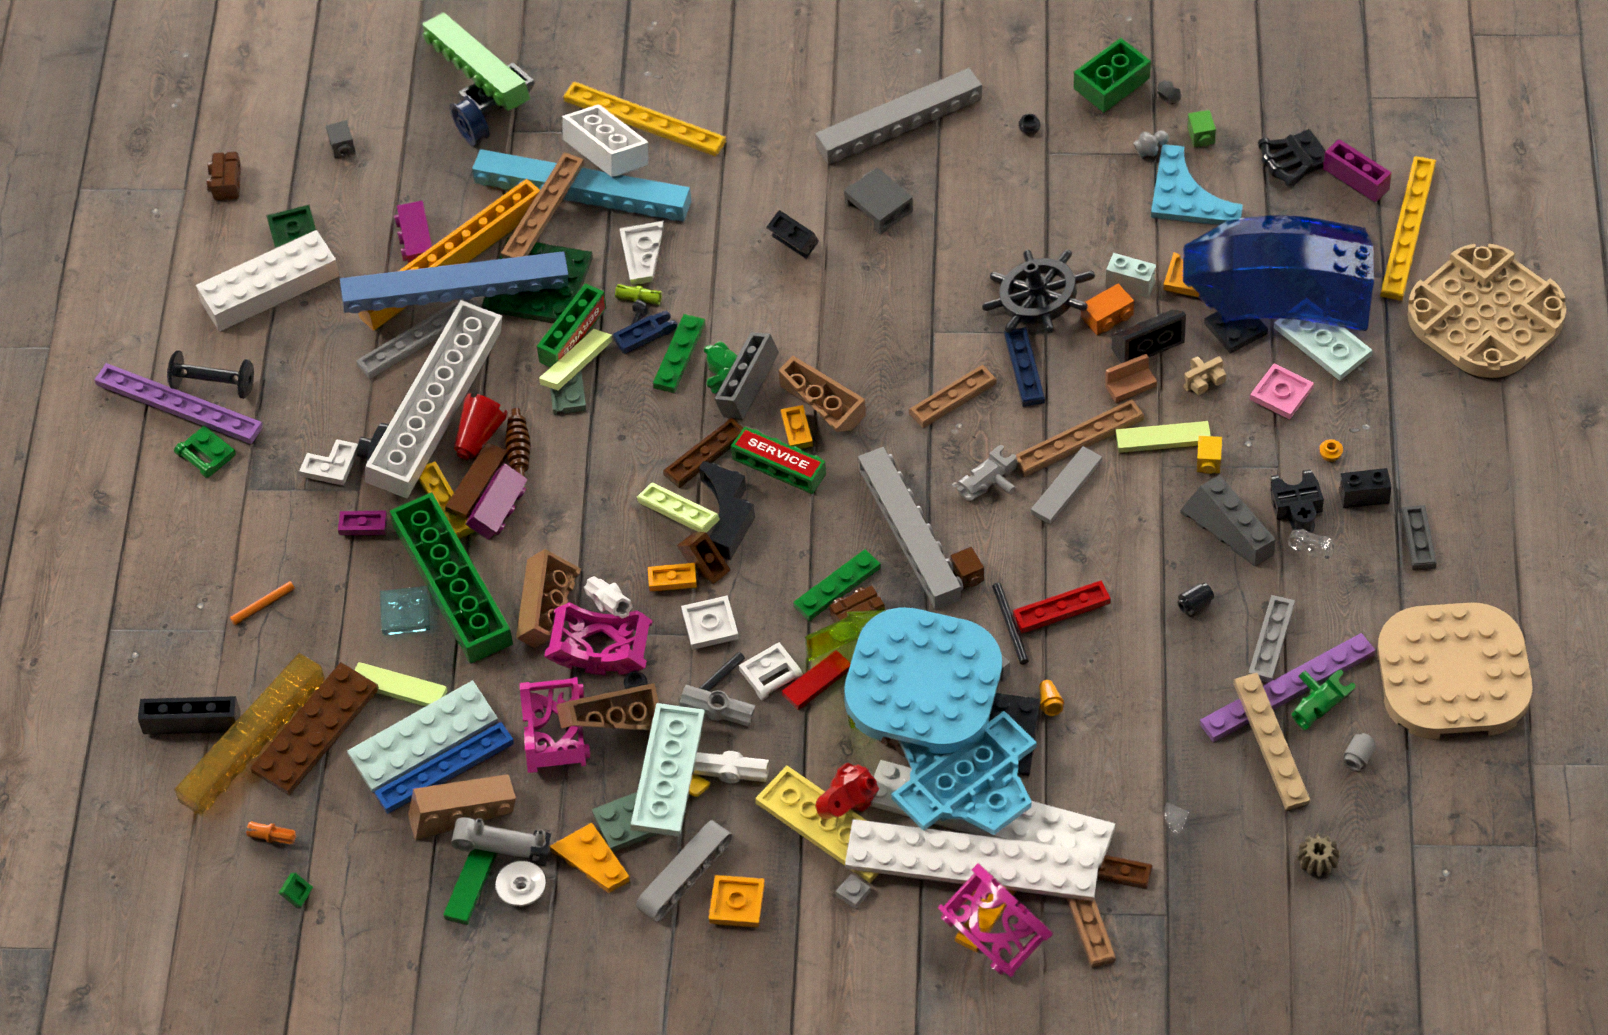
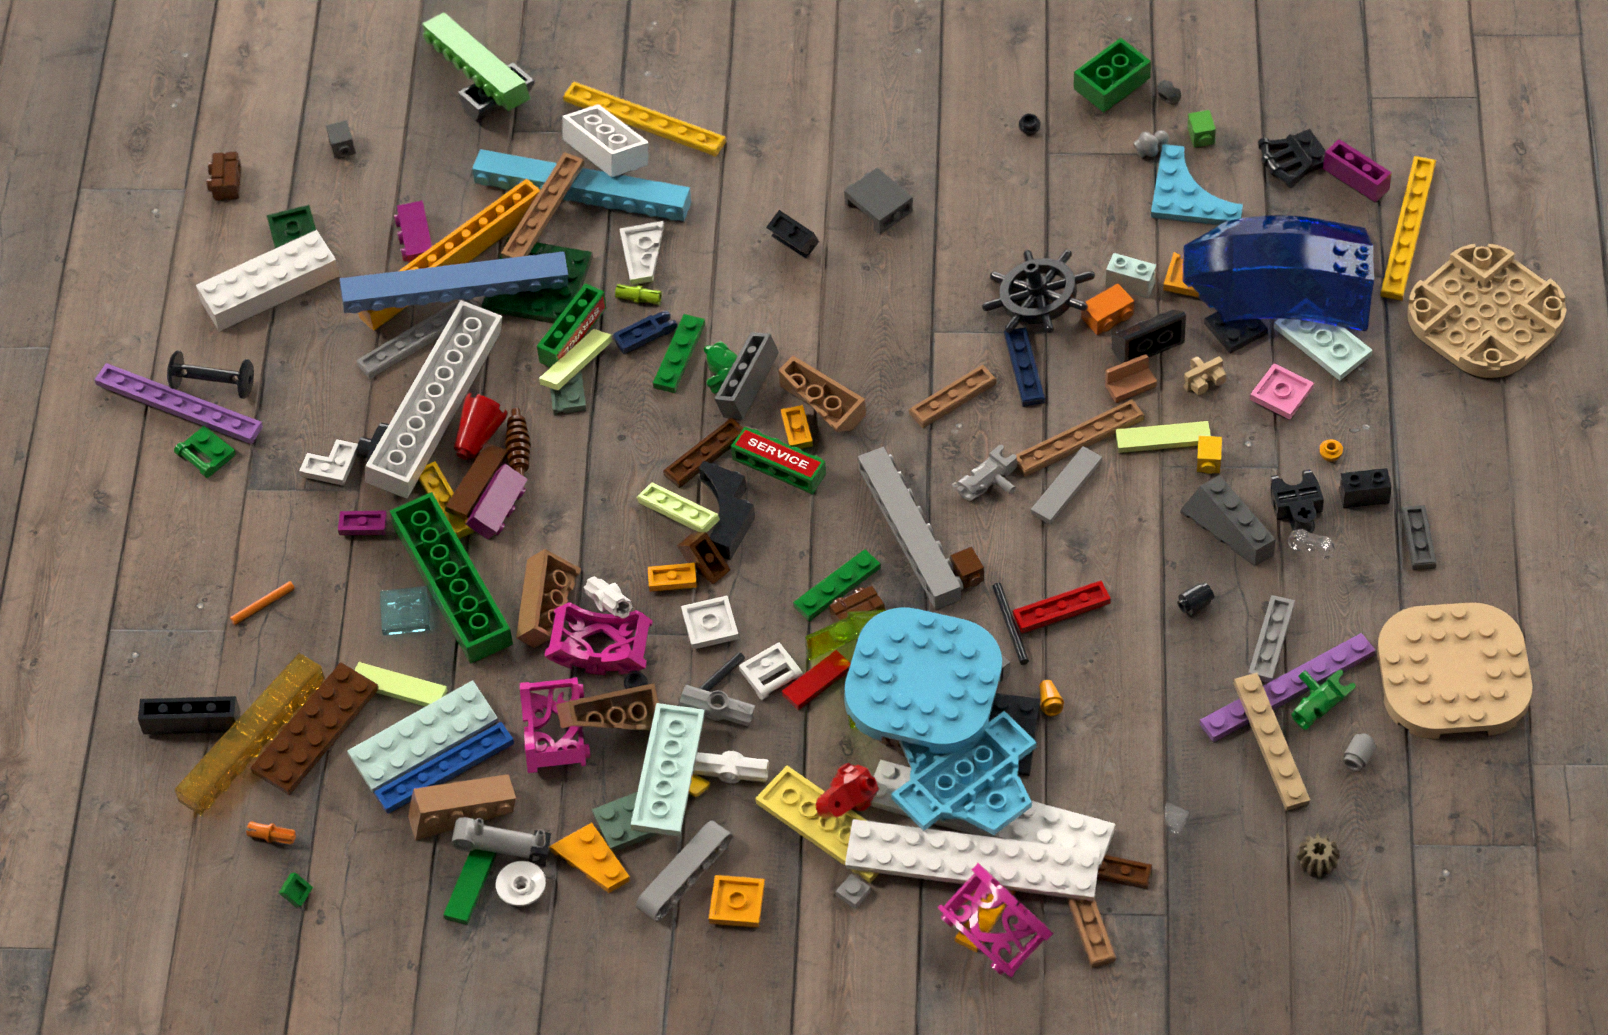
dark blue wheel [449,95,490,146] -> none
black hand [631,299,648,325] -> none
light grey brick [815,68,982,165] -> none

